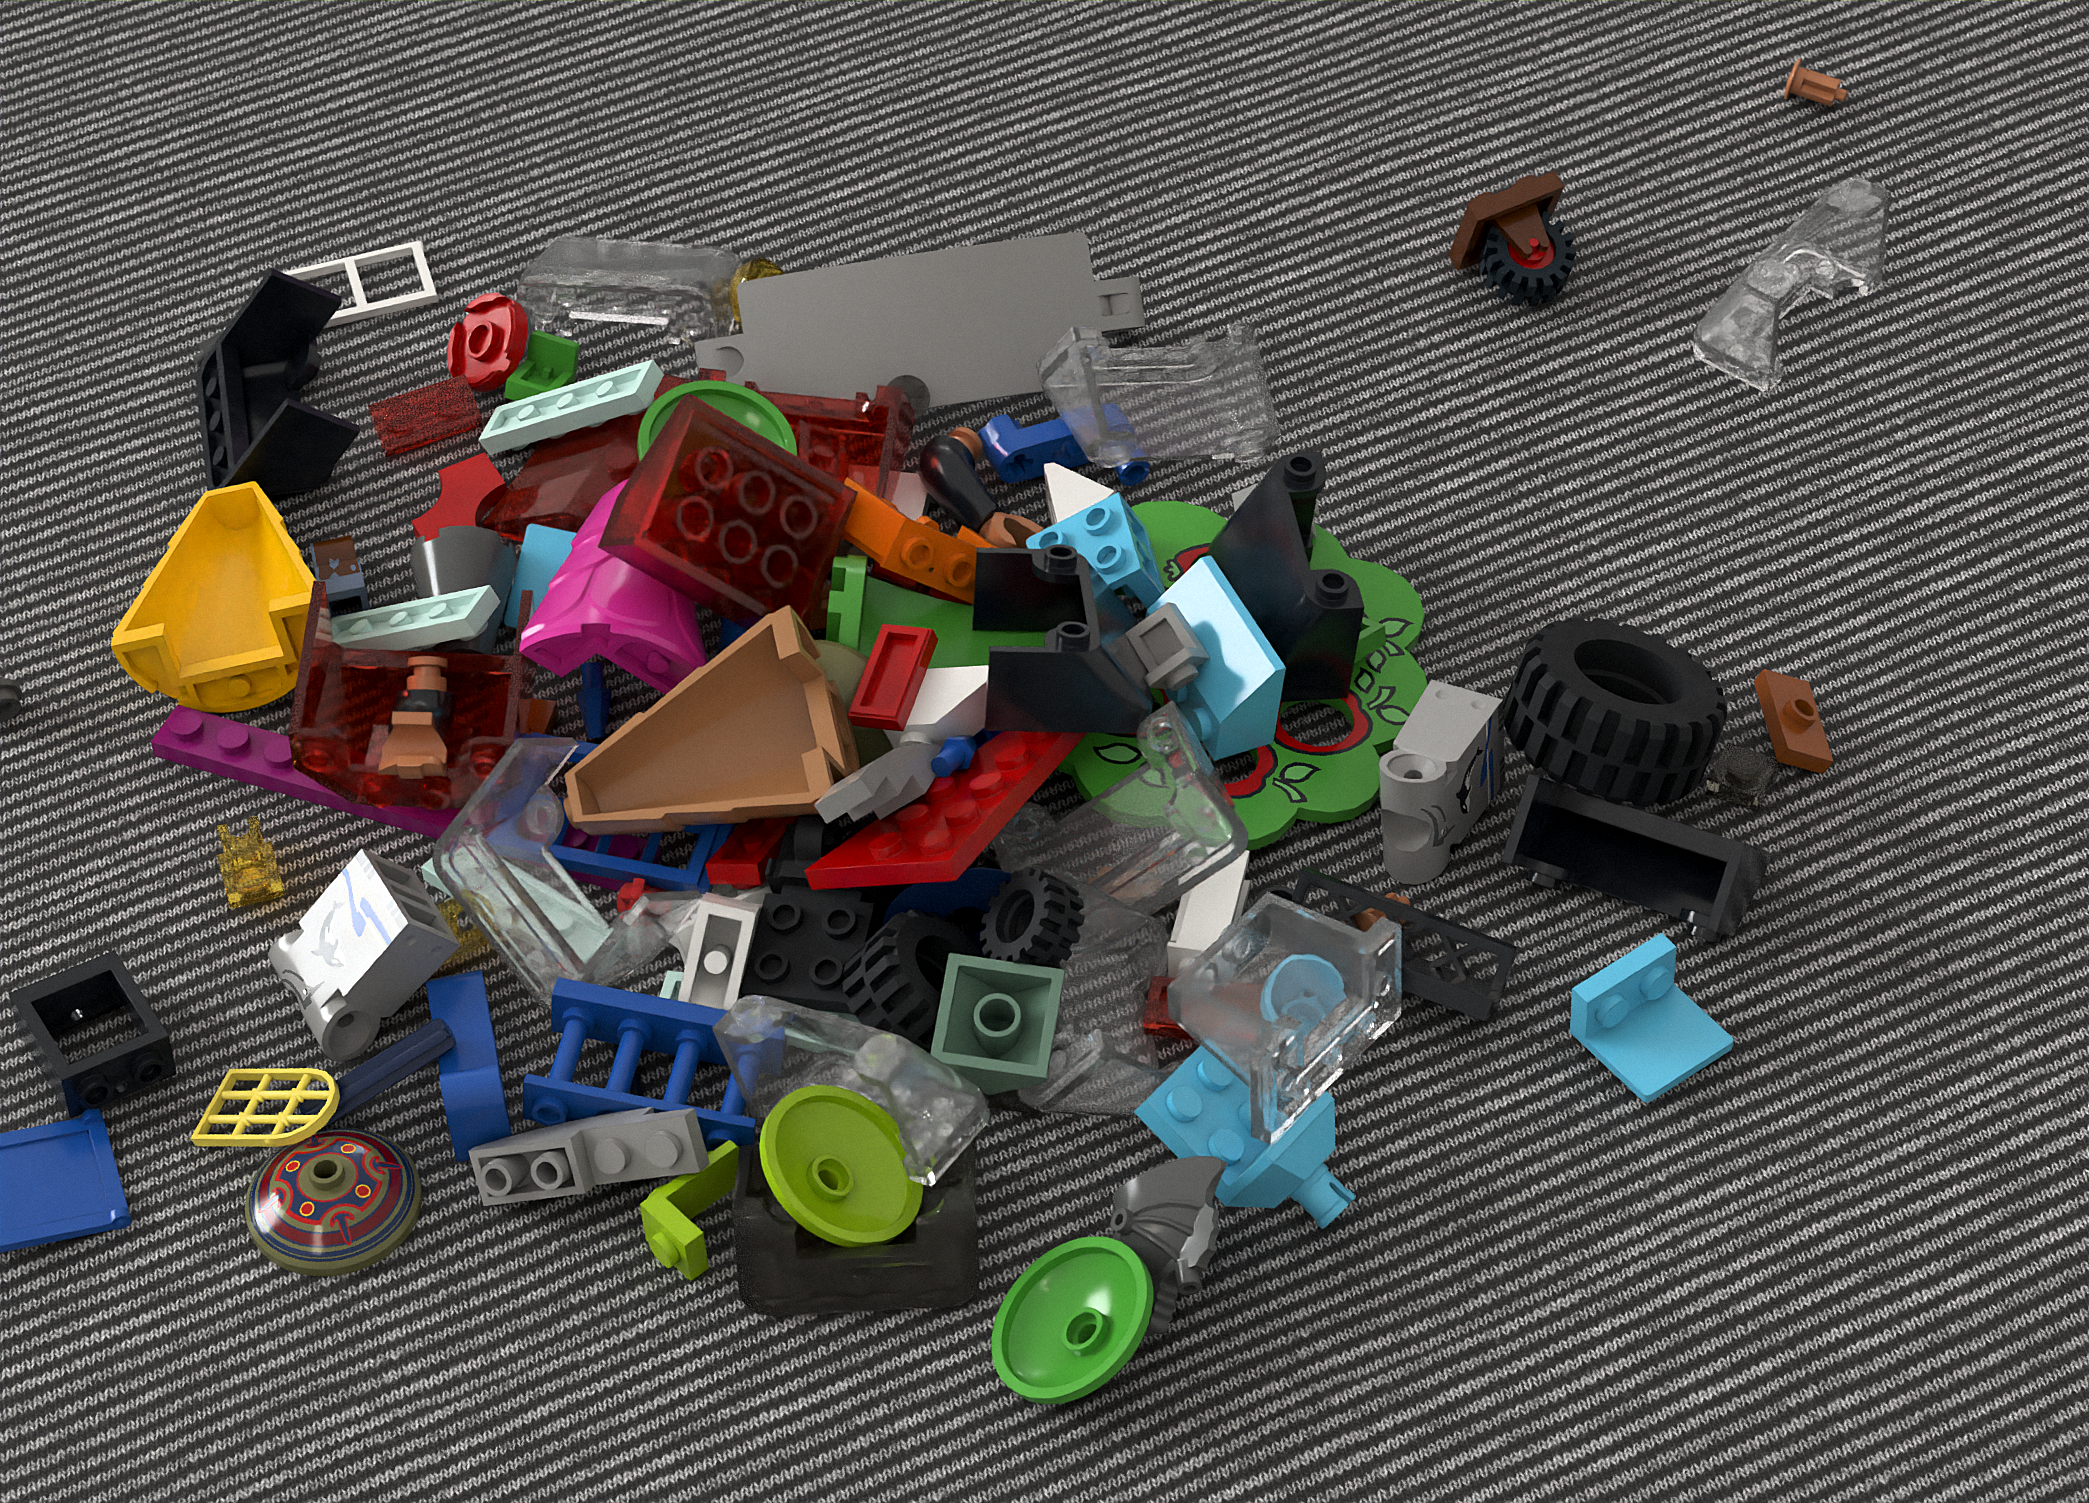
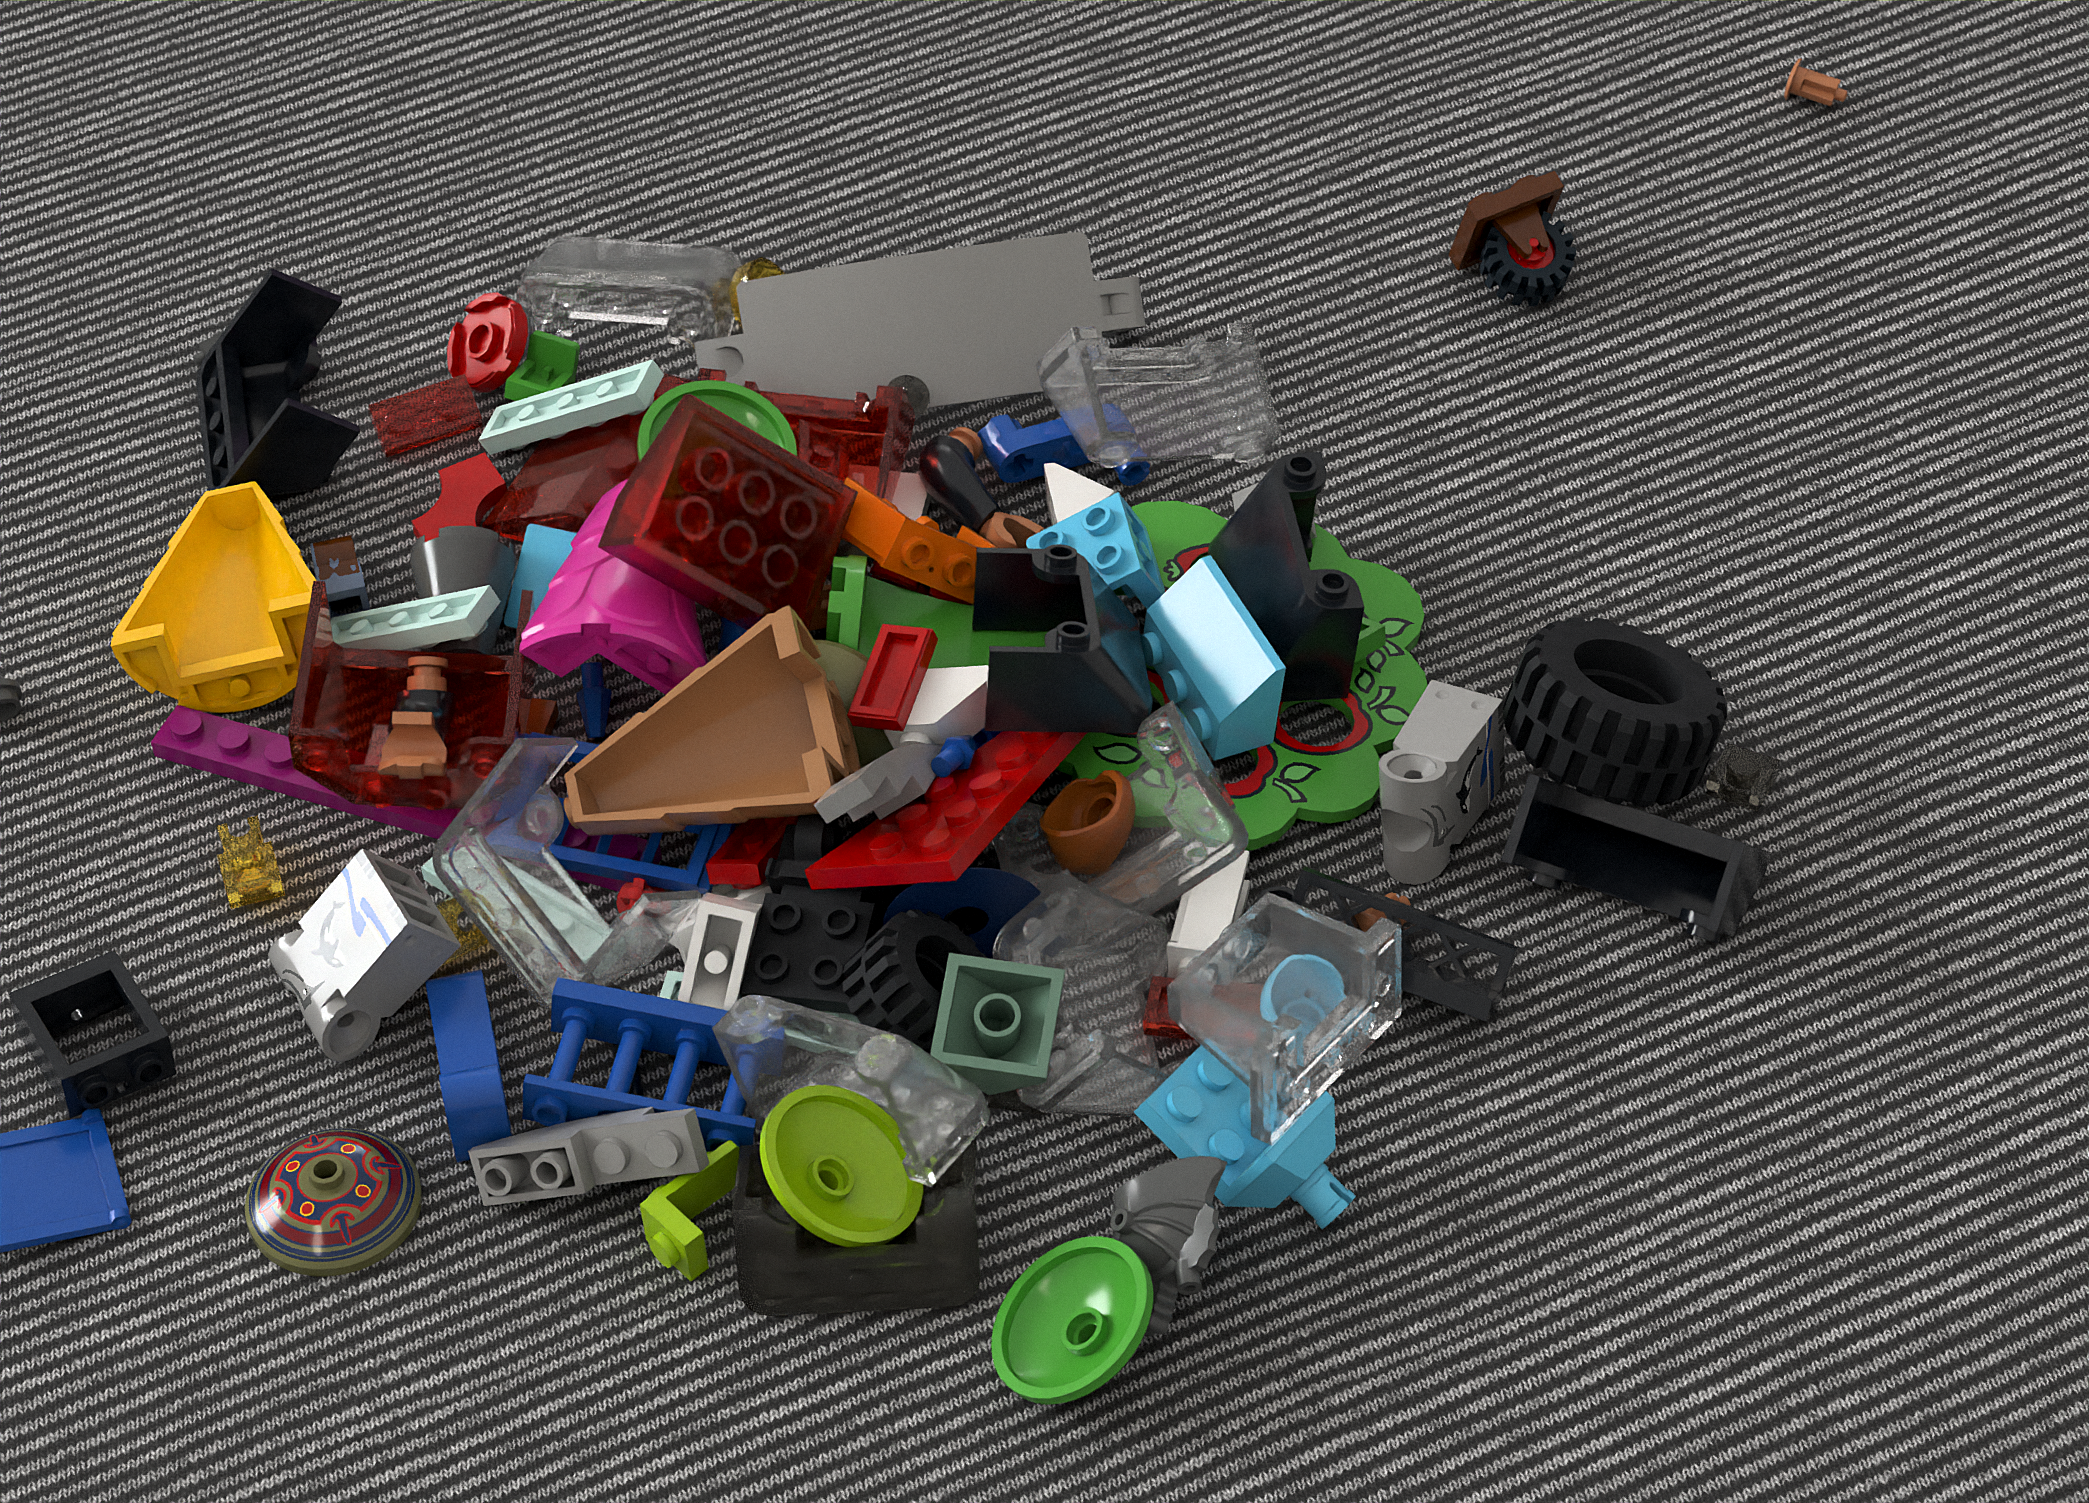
light yellow window [190,1068,340,1147] -> none
white window [282,241,438,329] -> none
dark blue axle [299,1018,456,1131] -> none
black tyre [980,867,1085,969] -> none
light grey bracket [1125,602,1210,691] -> none
medium azure bracket [1570,933,1733,1103] -> none
clear windscreen [1693,177,1891,394] -> none
dark orange plate [1754,669,1833,774] -> none
none -> dark orange hair [1039,770,1136,875]

